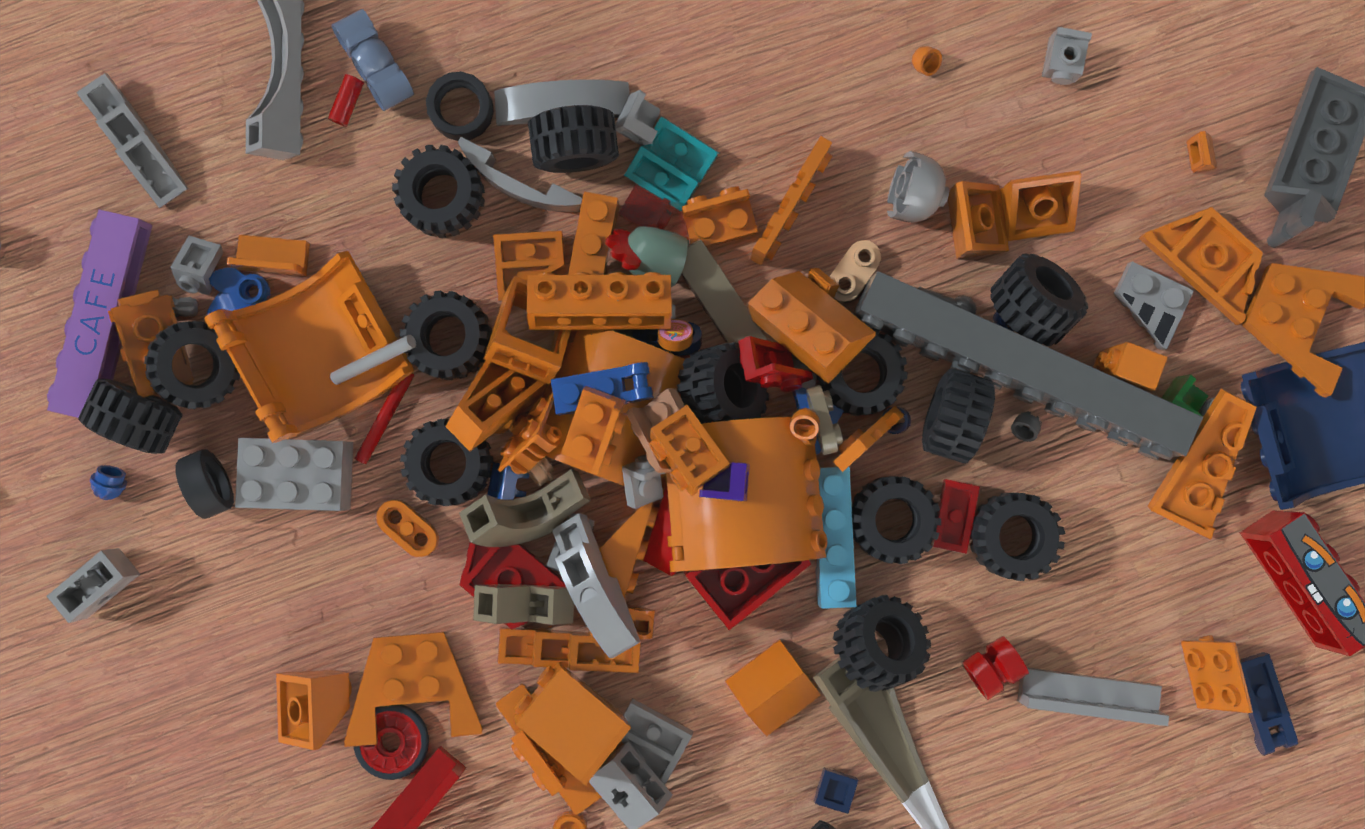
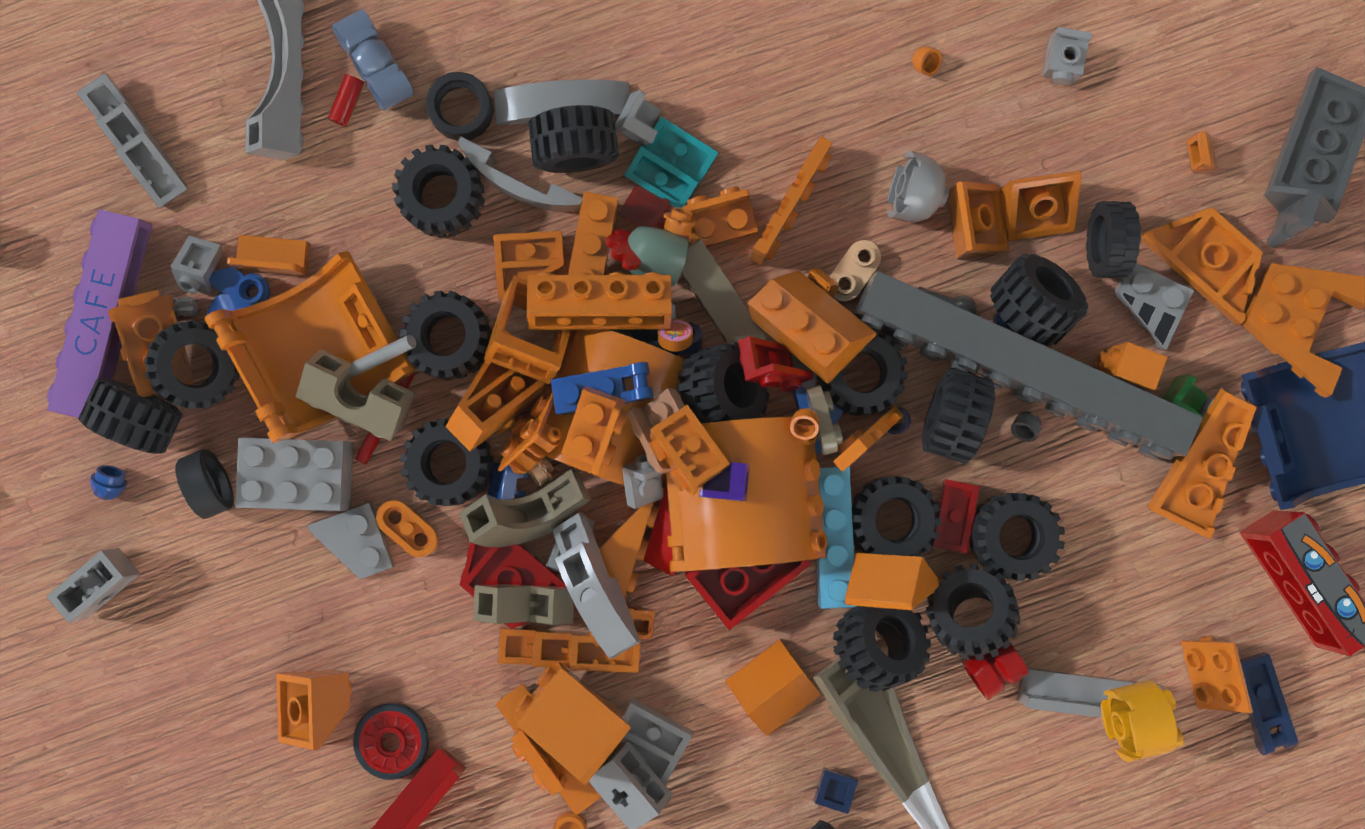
orange wing [344,632,483,747] -> none
none -> dark tan arch [296,349,415,441]
none -> light grey wing [307,503,395,579]
none -> orange plate [663,207,697,236]
none -> orange slope [845,553,939,610]
none -> black tyre [926,564,1020,661]
none -> black tyre [1086,201,1141,278]
none -> light orange brick [1100,680,1183,762]

